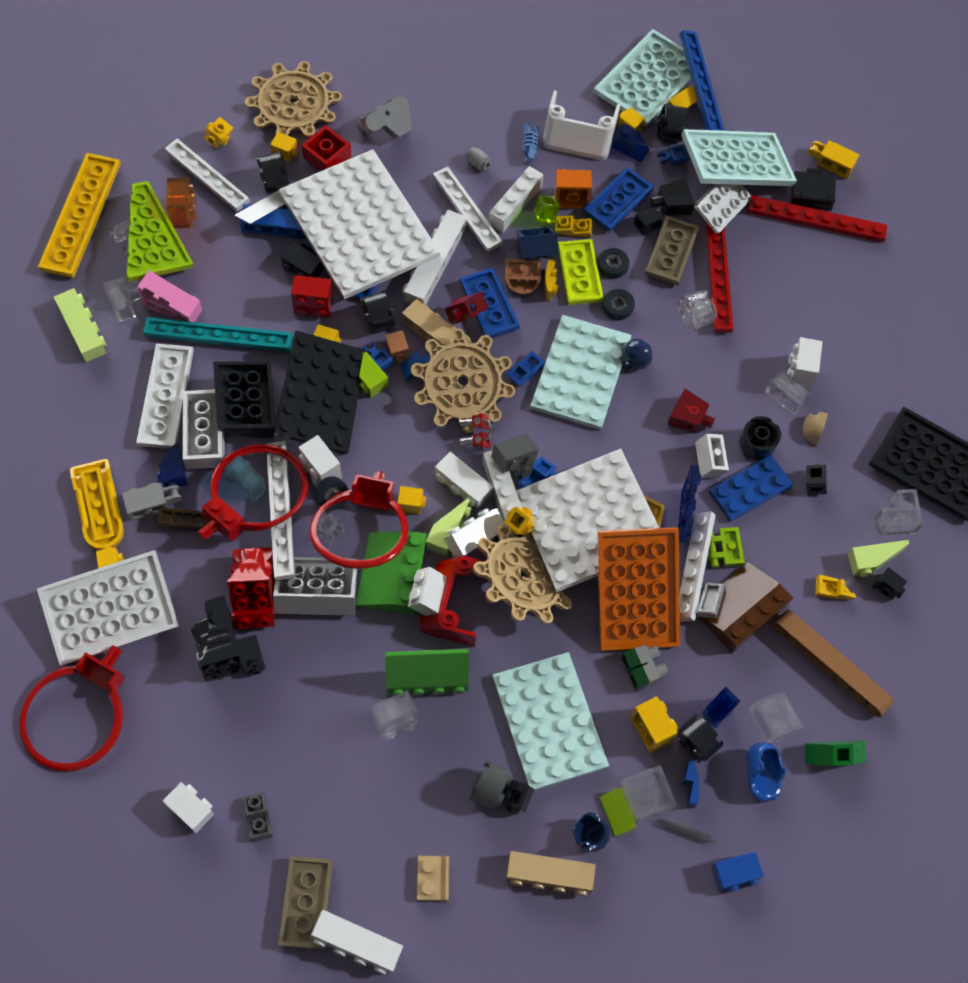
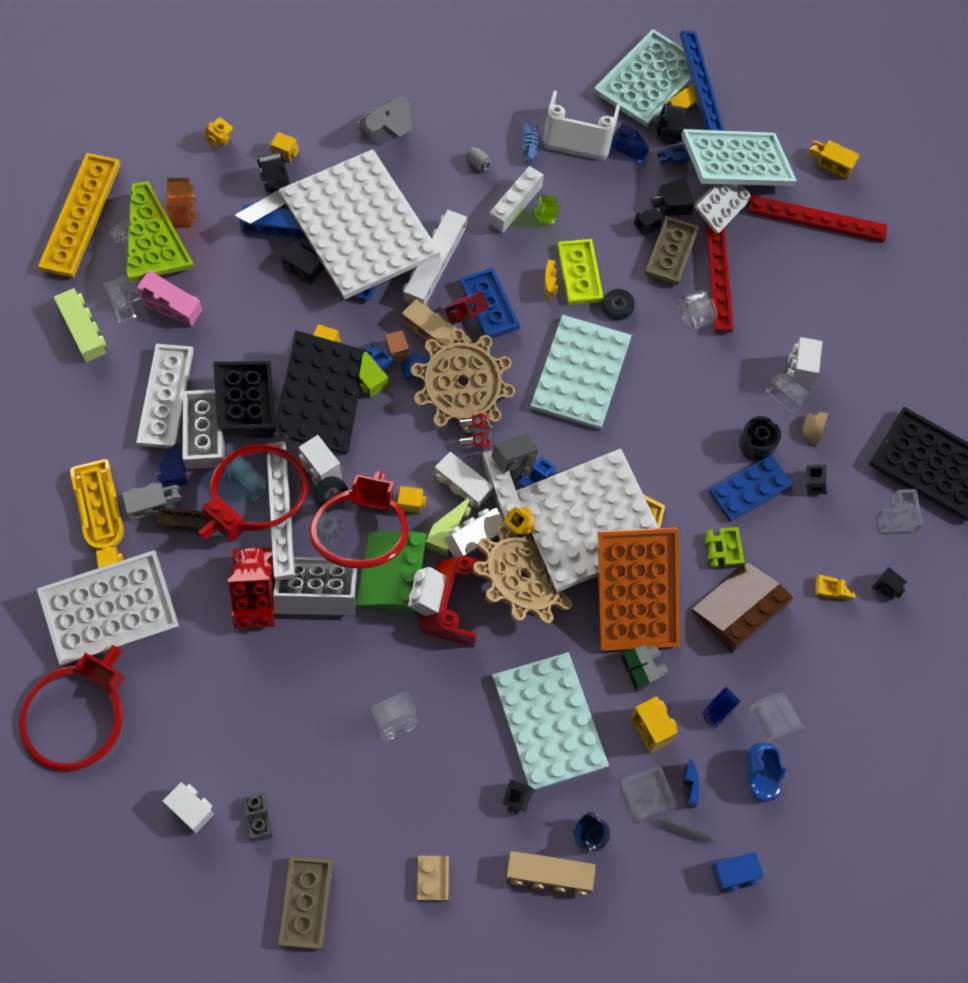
teal plate [143,317,293,352] -> none
white plate [164,138,250,212] -> none
black brick [191,595,266,679] -> none
tan plate [244,61,342,138] -> none
red brick [291,275,333,318] -> none
red brick [301,125,352,172] -> none
white brick [310,910,403,975] -> none
black brick [360,291,395,333] -> none
bright green slope [385,649,469,697] -> none
white plate [433,167,503,253] -> none
dark grey brick [469,760,513,810] -> none
nougat slope [505,259,541,294] -> none
blue slope [506,351,545,387] -> none
dark blue brick [516,227,558,260] -> none
orange brick [554,169,592,209] -> none
yellow slope [555,215,593,237] -> none
blue plate [583,167,654,232] -> none
black bush [598,248,629,279] -> none
lime slope [599,788,636,837] -> none
yellow brick [617,107,646,139] -> none
dark blue cap [621,338,653,370] -> none
dark red torso [668,389,715,433] -> none
black brick [676,714,724,763] -> none
clear blue plate [678,465,701,542] -> none
white plate [680,511,715,622] -> none
white brick [695,434,729,478] -> none
light grey tile [696,582,725,619] -> none
medium nougat beam [773,610,894,717] -> none
black piece [790,167,836,211] -> none
green slope [804,740,866,766] -> none
yellowish green slope [847,540,909,577] -> none

